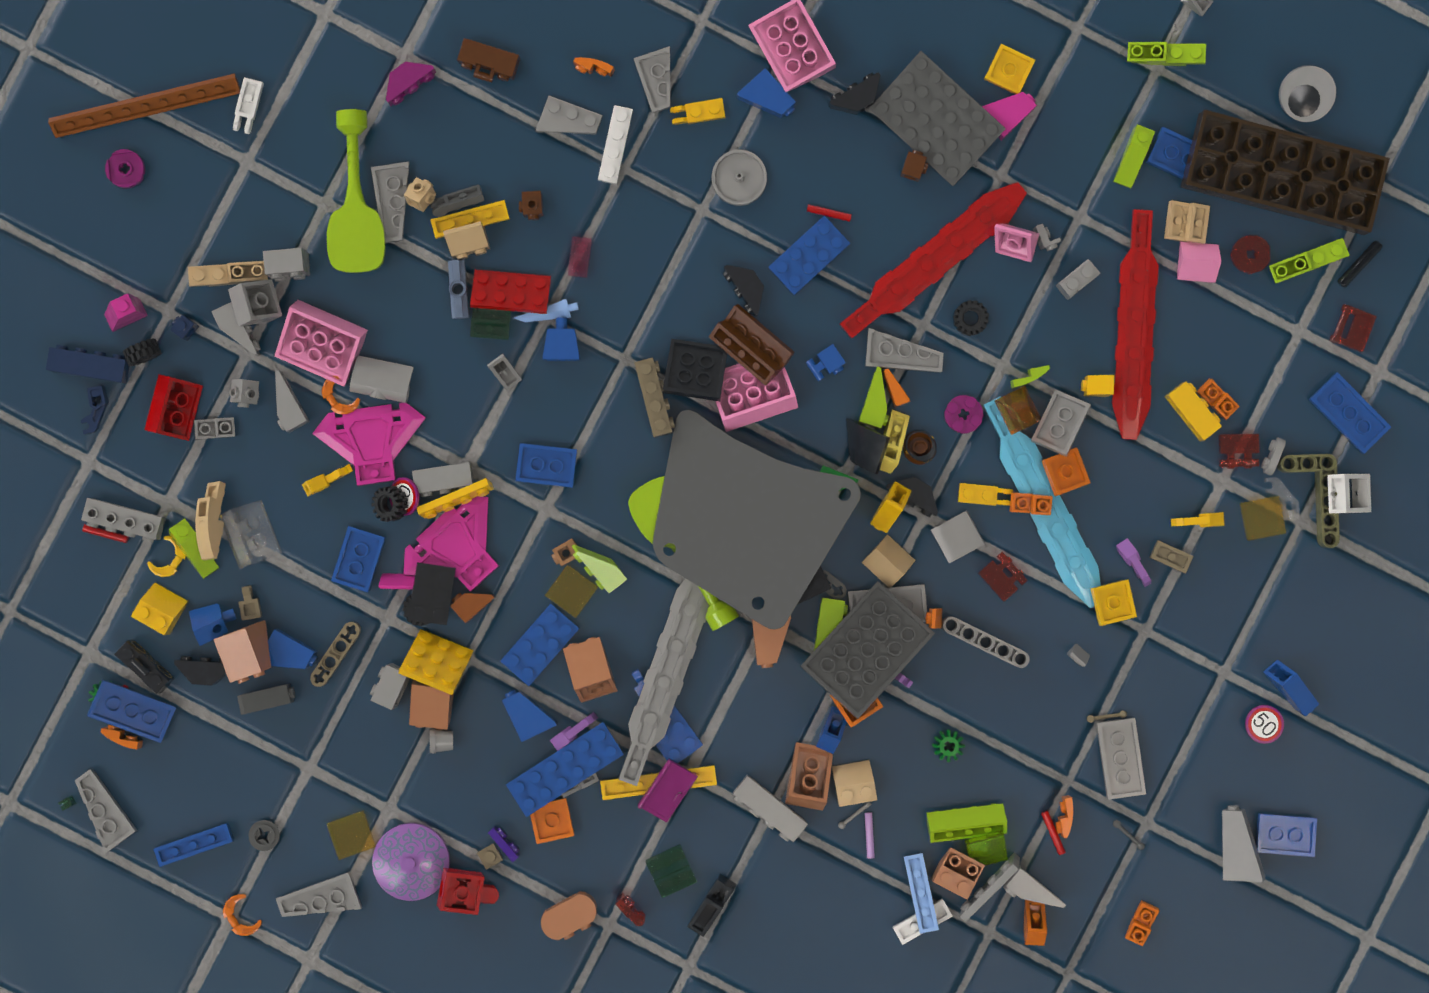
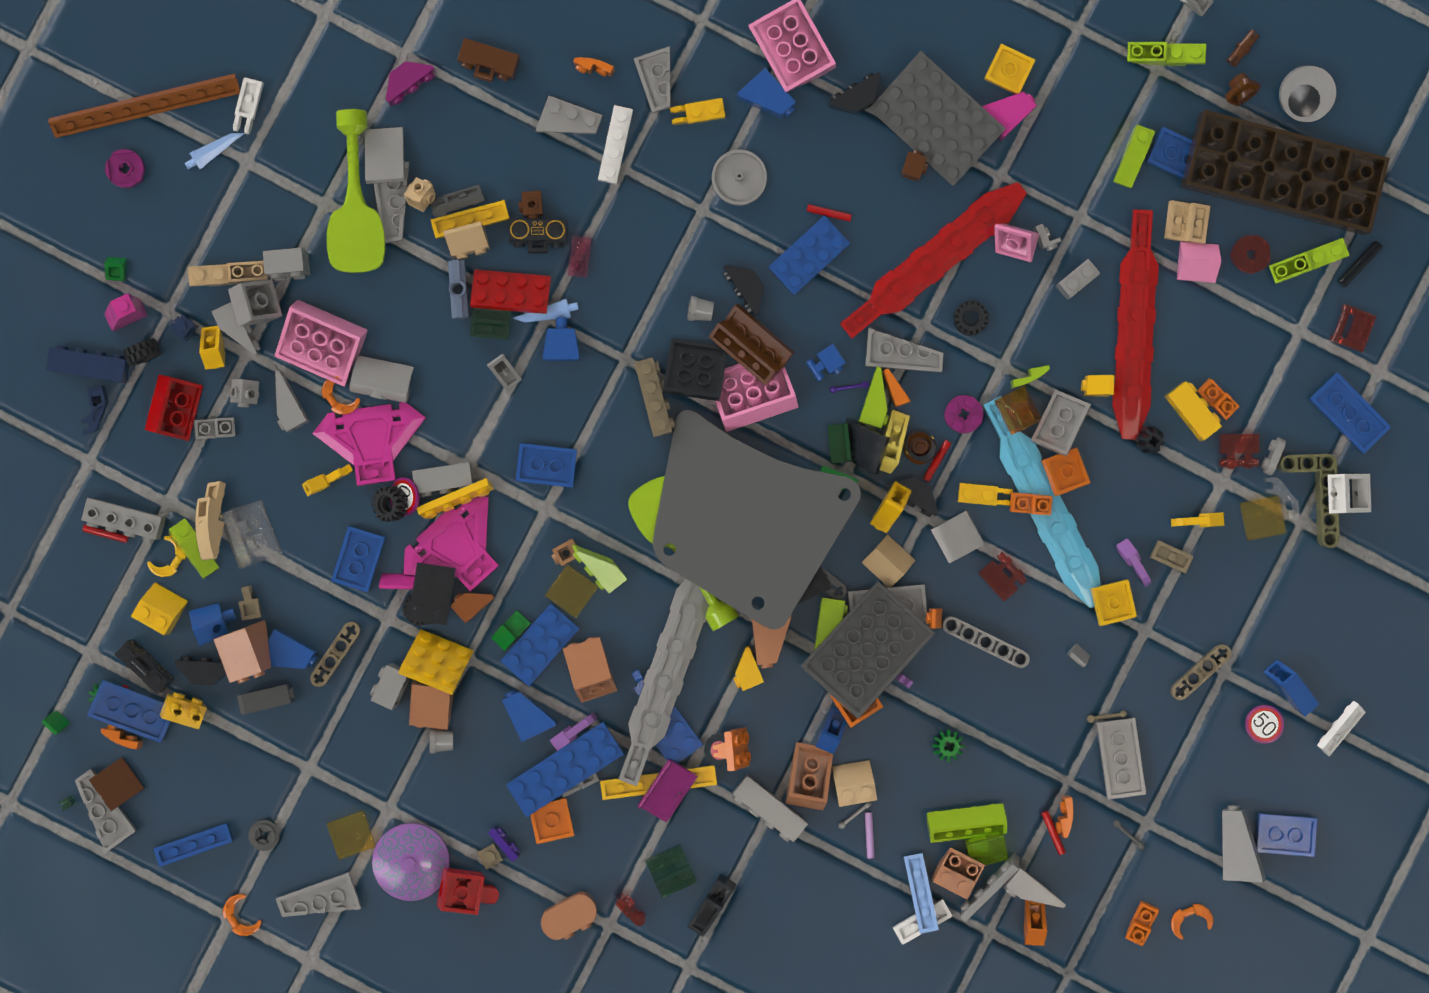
none -> green slope [42,711,70,735]
none -> reddish brown tile [88,757,144,812]
none -> green slope [104,257,127,281]
none -> yellow brick [160,692,207,730]
none -> light blue bar [185,133,245,169]
none -> yellow slope [199,325,225,370]
none -> light grey tile [365,127,405,184]
none -> green slope [491,610,531,651]
none -> black piece [509,219,568,254]
none -> light grey piece [687,296,714,321]
none -> orange plate [704,727,751,771]
none -> yellow slope [733,646,764,691]
none -> dark green panel [827,423,851,464]
none -> dark purple hinge [829,381,869,394]
none -> red piece [922,440,952,482]
none -> black piece [1135,426,1165,455]
none -> dark tan beam [1170,644,1232,700]
none -> orange piece [1171,904,1213,940]
none -> reddish brown piece [1225,73,1261,106]
none -> reddish brown pin [1226,29,1260,67]
none -> white plate [1317,701,1366,757]

